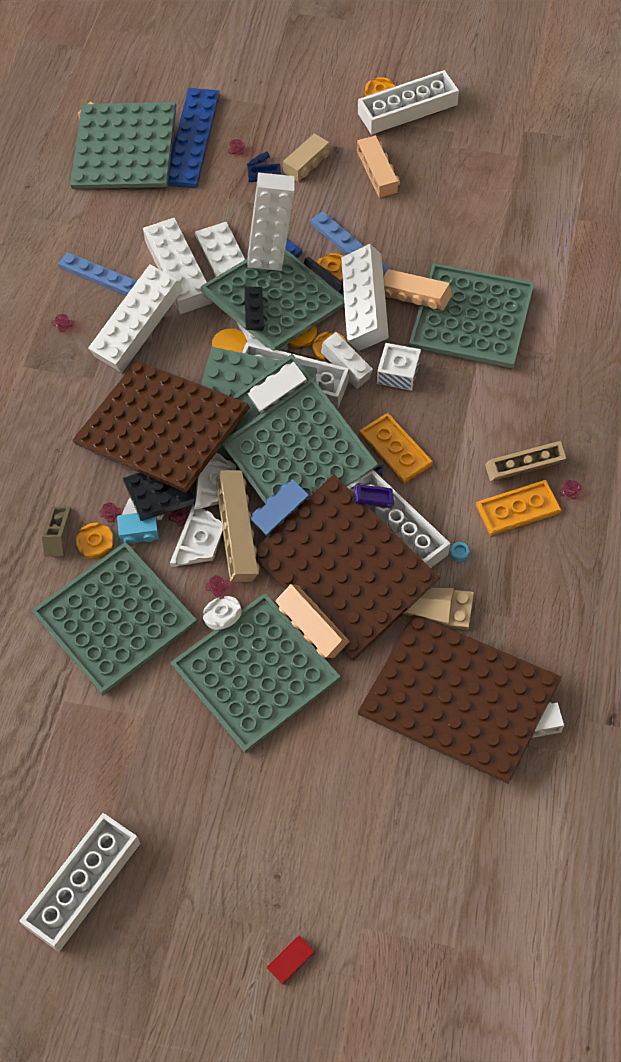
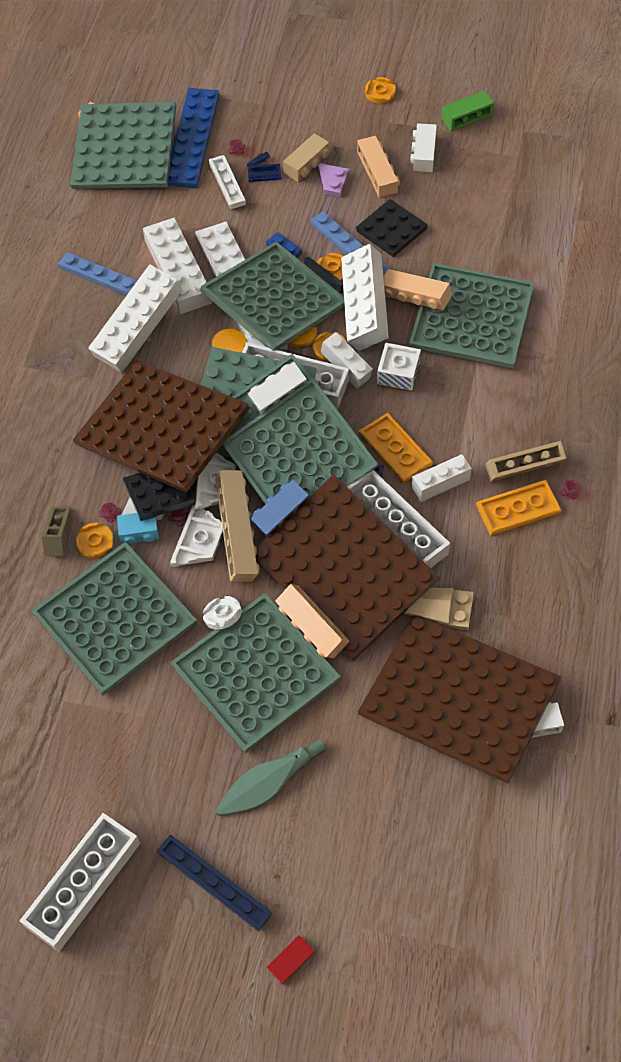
clear pink plate [52,314,73,332] -> none
clear pink plate [205,575,229,597] -> none
black plate [244,286,264,331] -> none
white brick [247,173,294,271] -> none
dark purple tile [354,484,394,508] -> none
white brick [358,70,459,135] -> none
medium azure tile [450,542,470,562] -> none
none -> dark blue plate [157,834,272,932]
none -> white plate [209,155,246,210]
none -> sand green animal [216,739,326,816]
none -> lavender wing [318,163,349,197]
none -> black plate [356,199,427,257]
none -> white brick [410,123,436,172]
none -> white brick [412,454,472,502]
none -> bright green brick [442,91,494,131]

